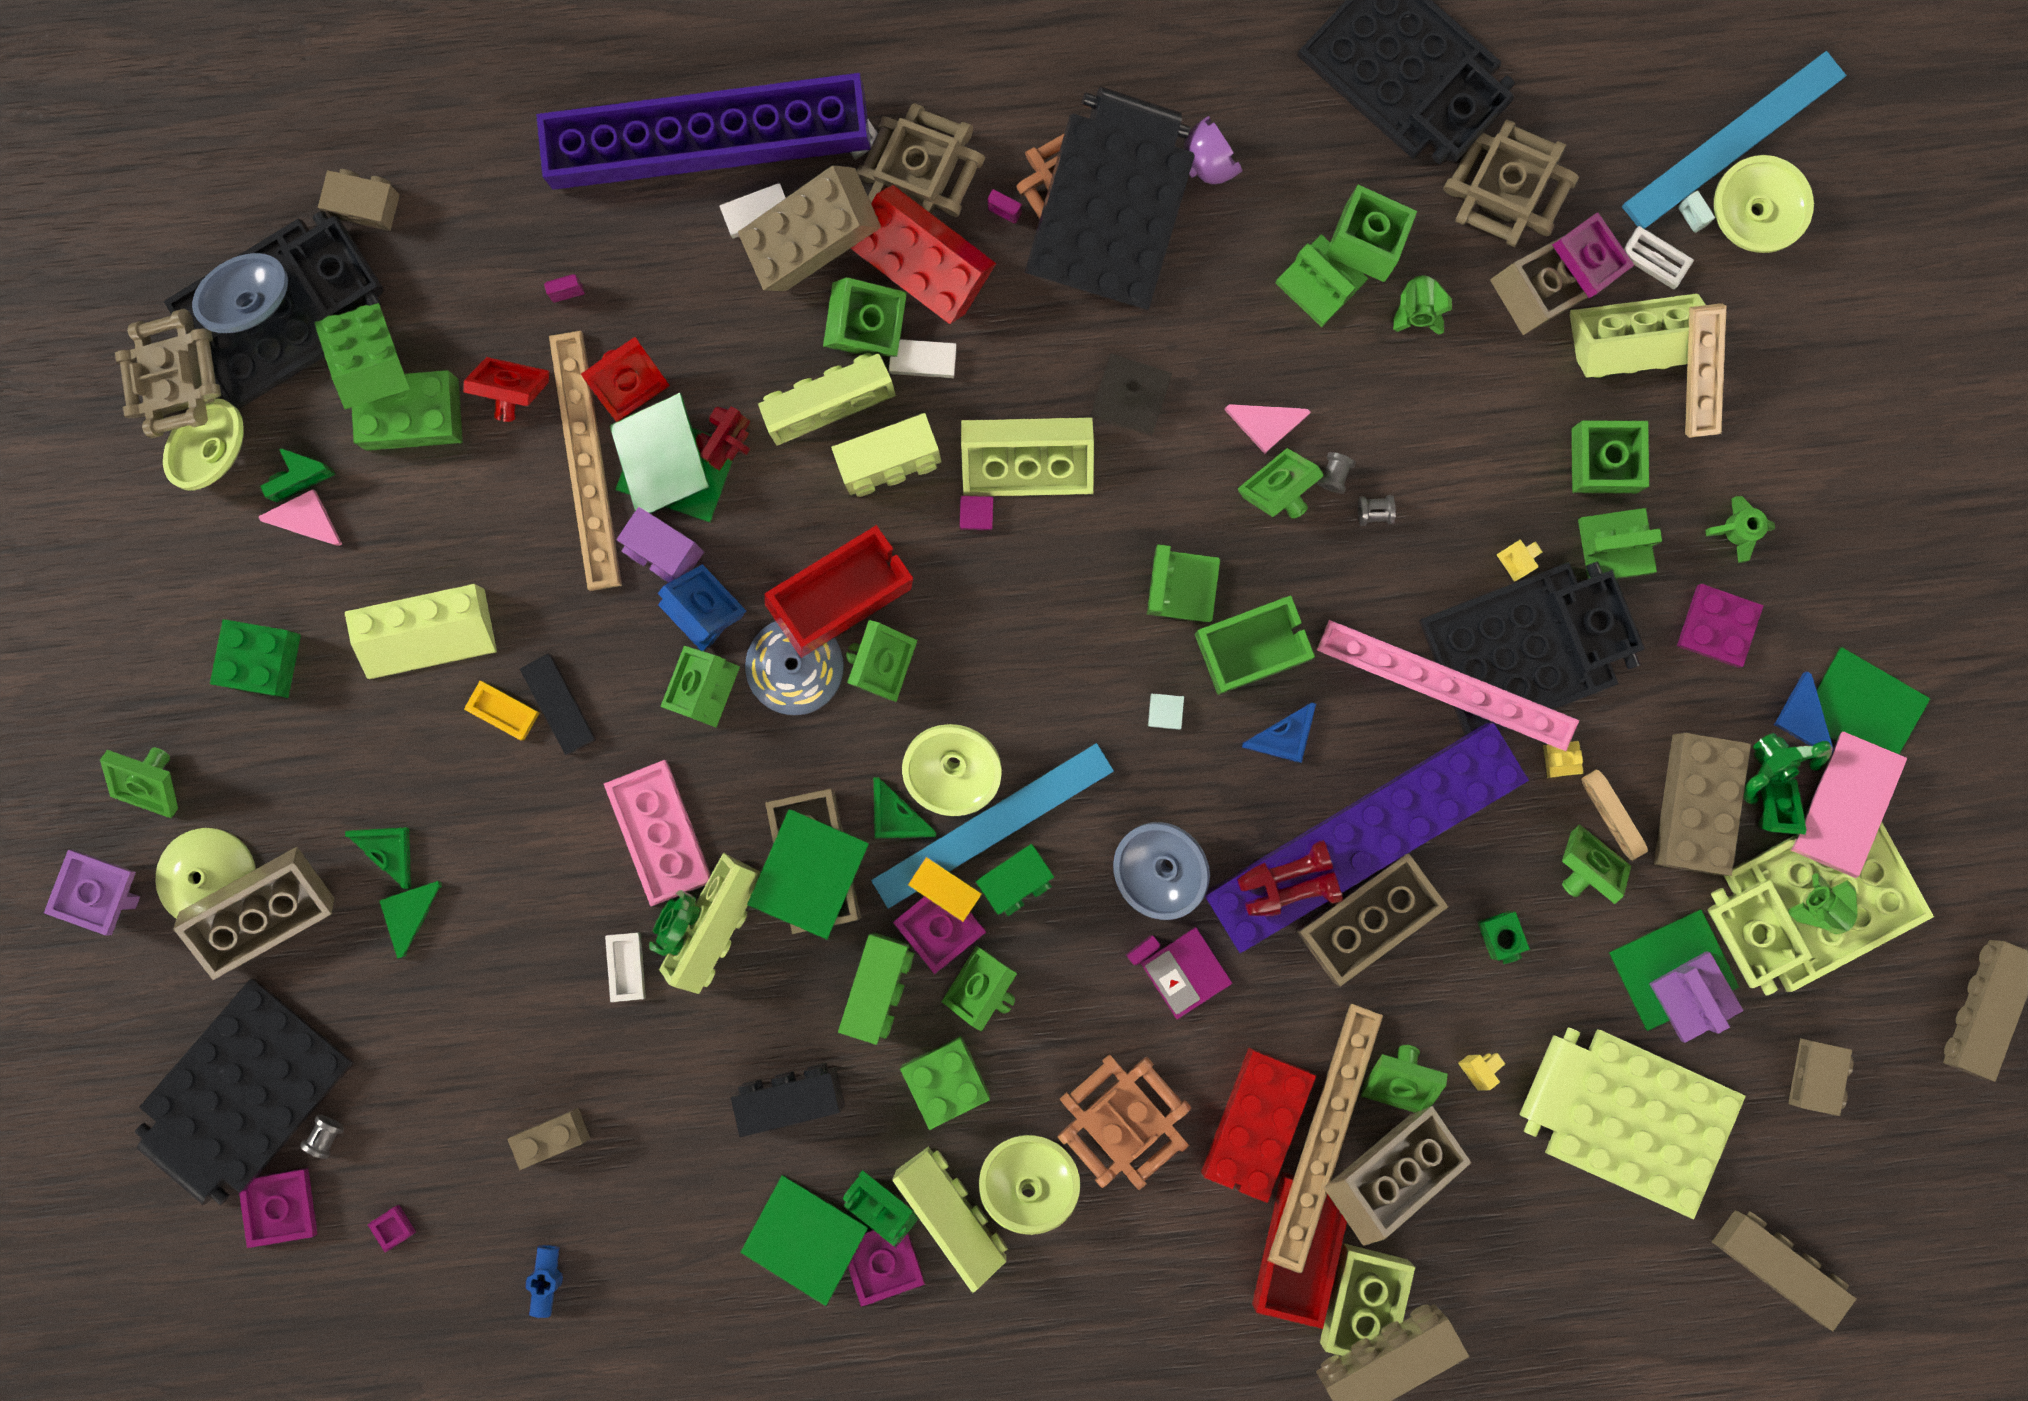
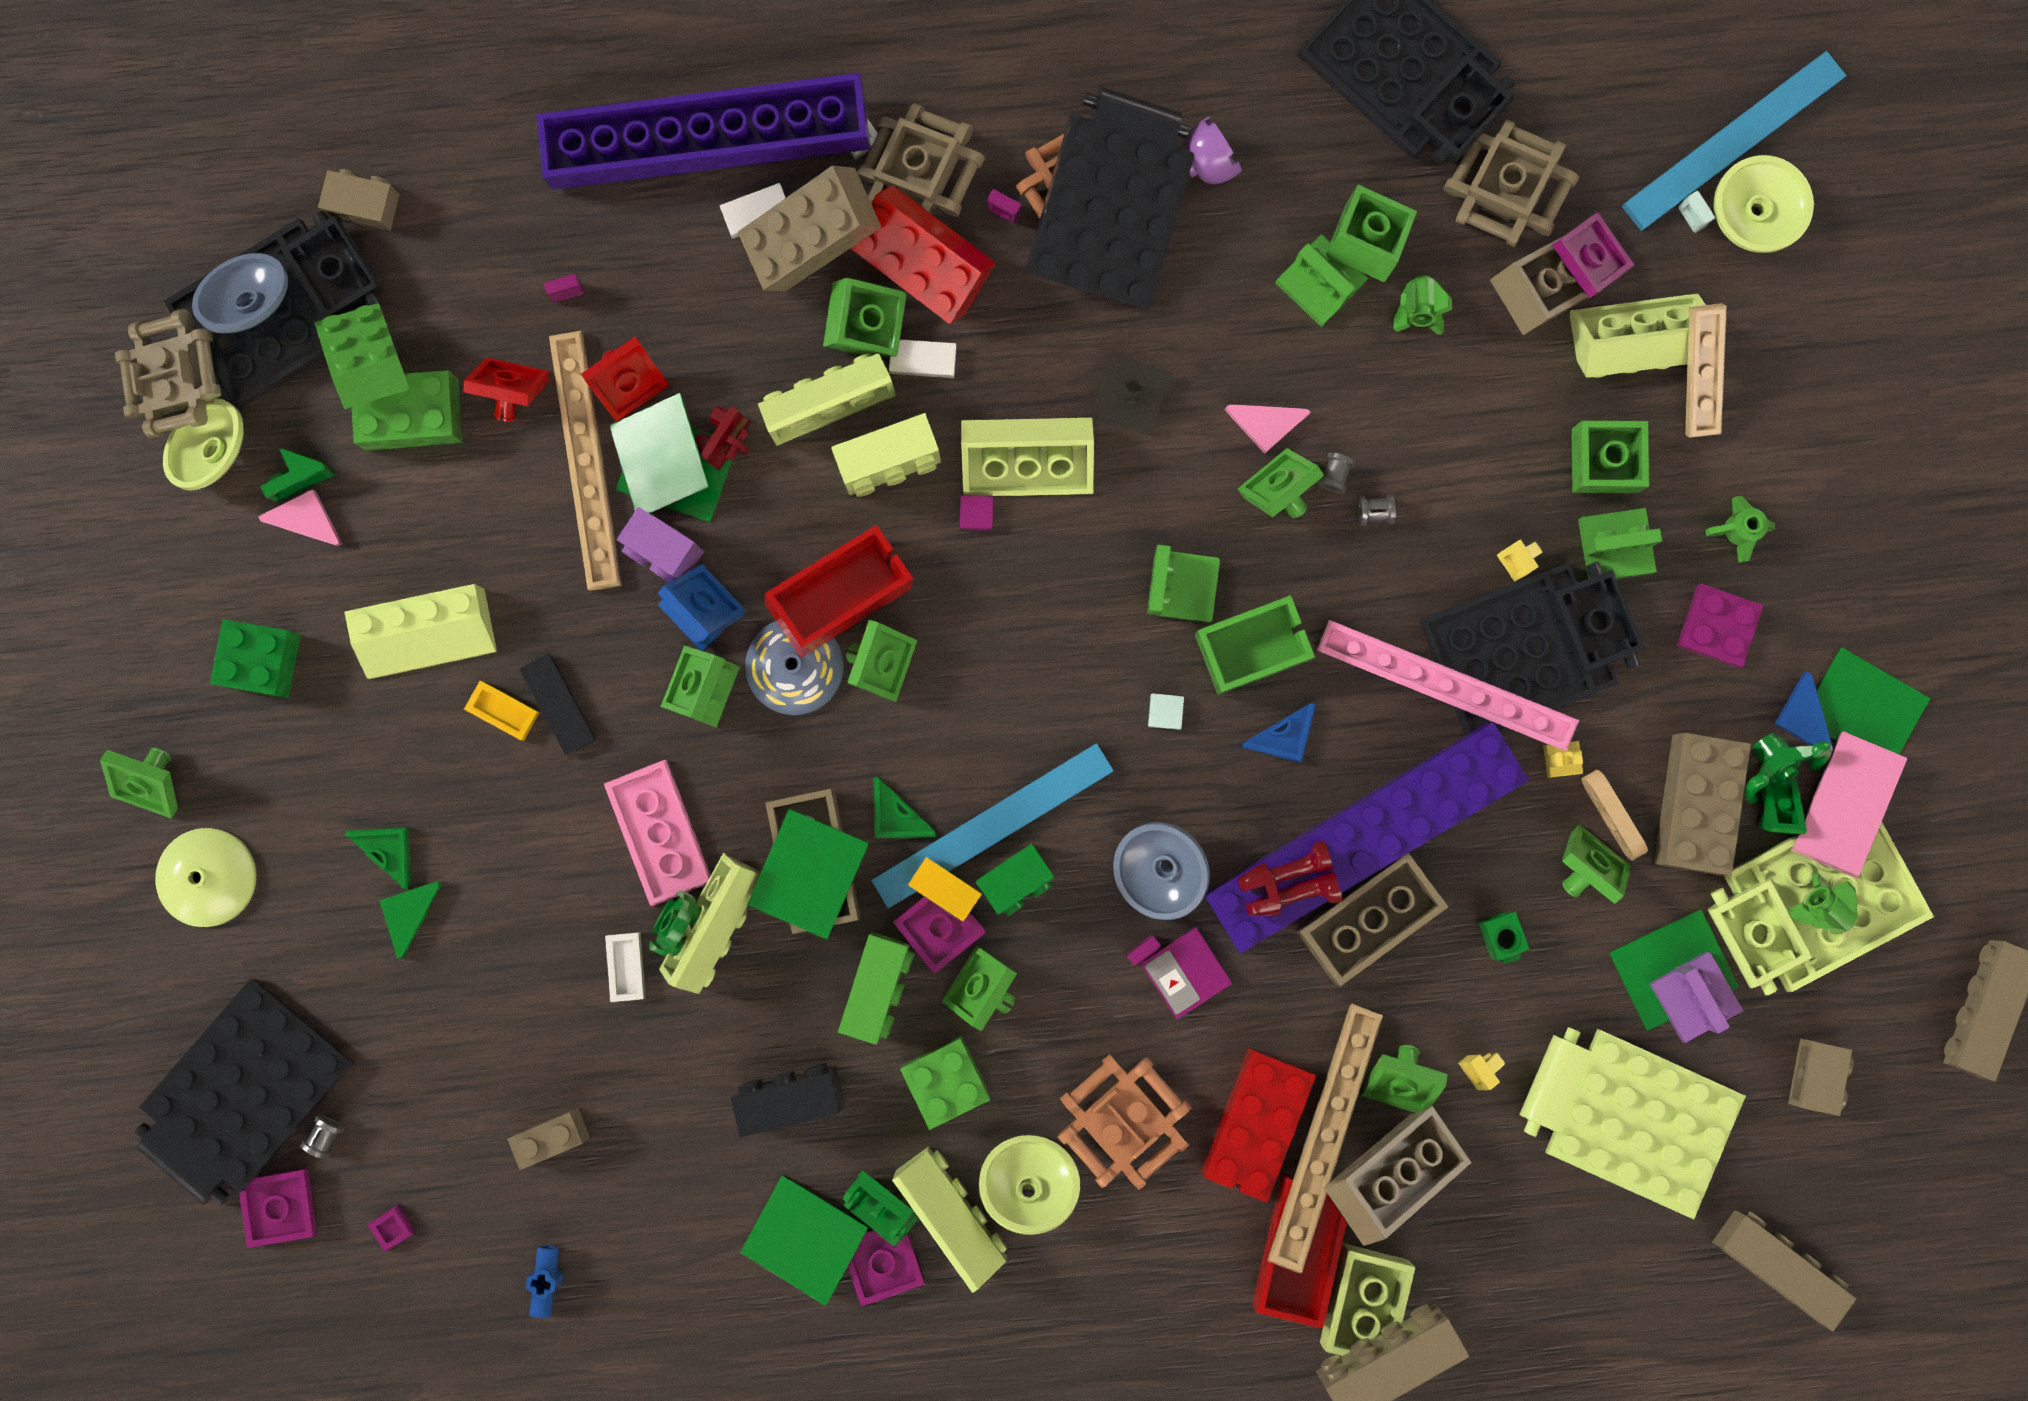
medium lavender bracket [44,850,140,936] -> none
dark tan brick [173,847,334,980] -> none
yellowish green dish [902,724,1002,816] -> none
white tile [1624,226,1694,289] -> none

